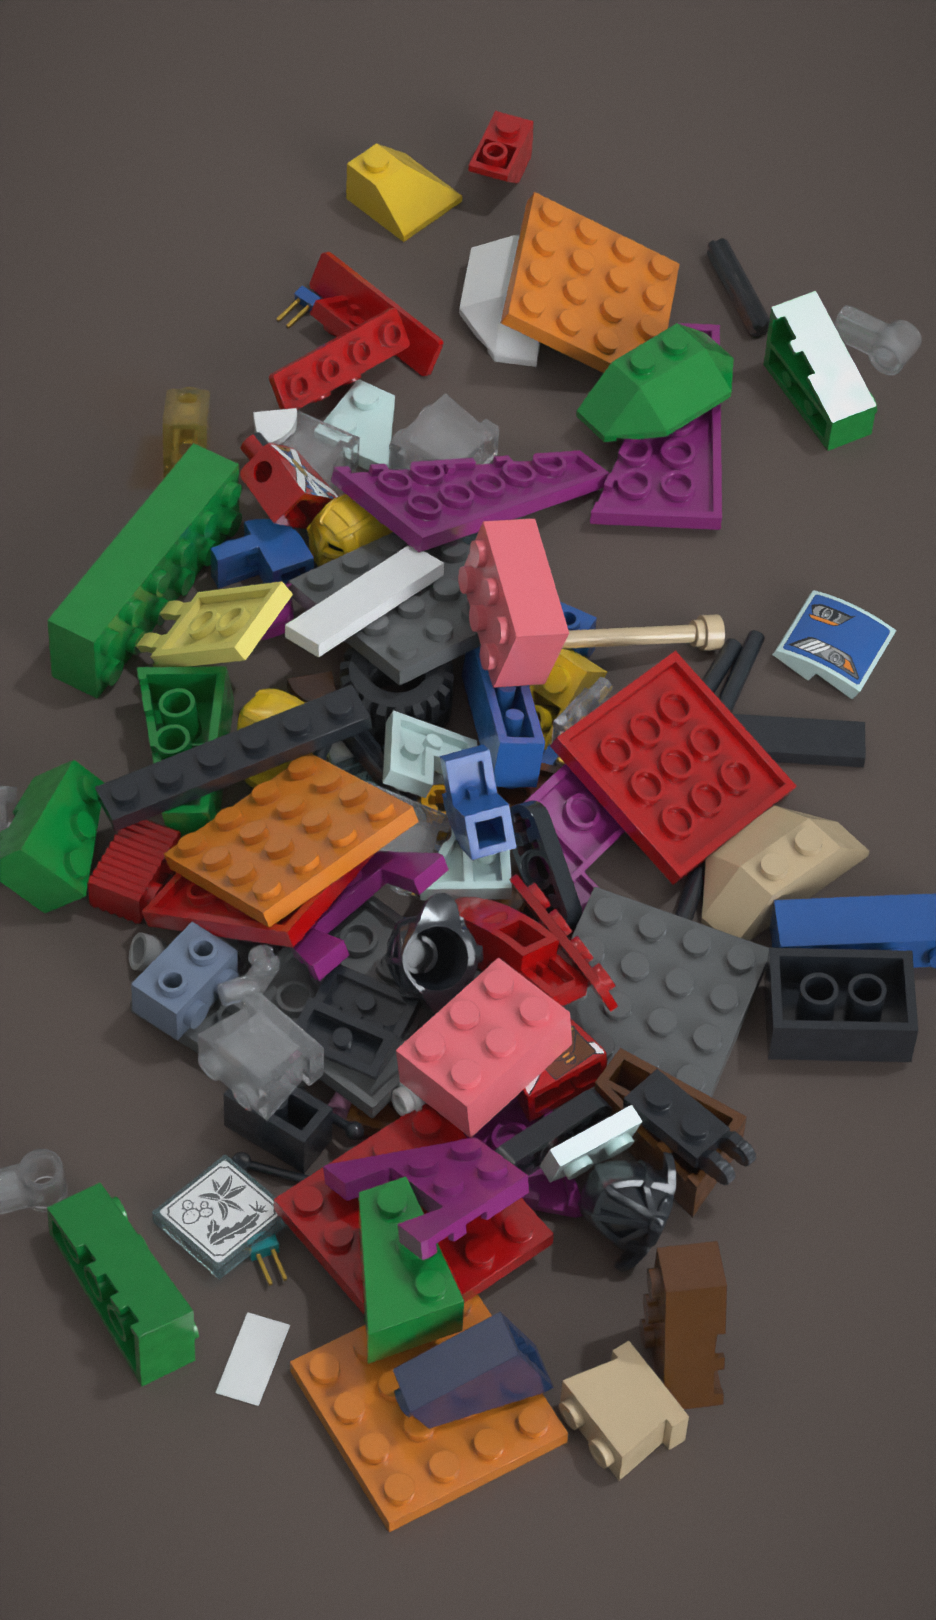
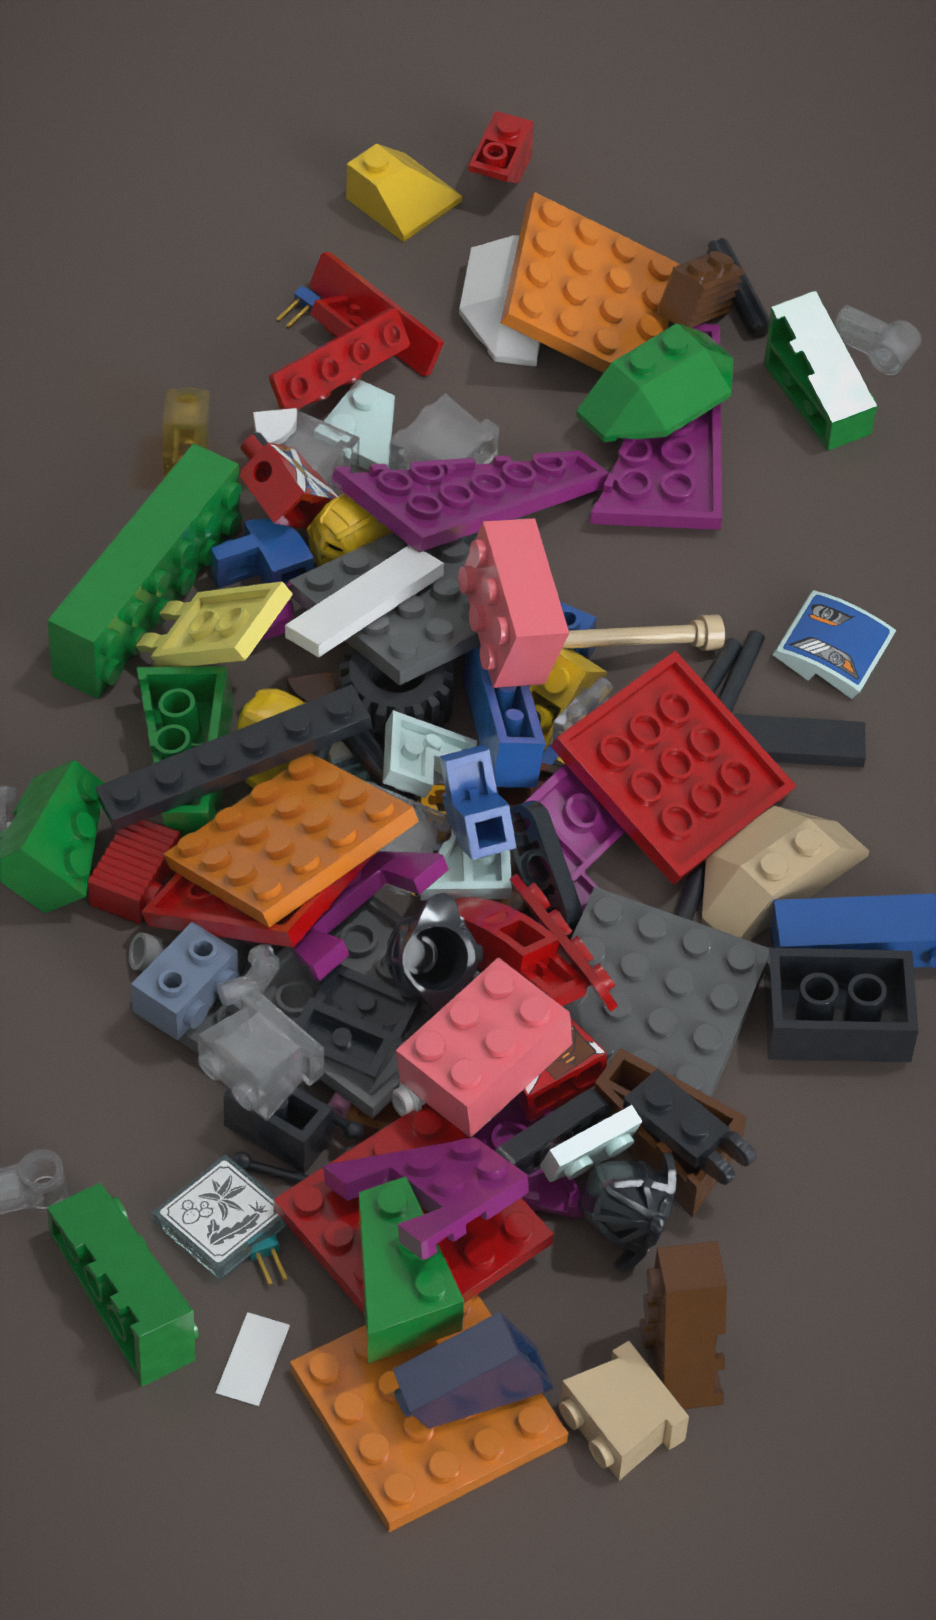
none -> reddish brown brick [657,251,744,328]

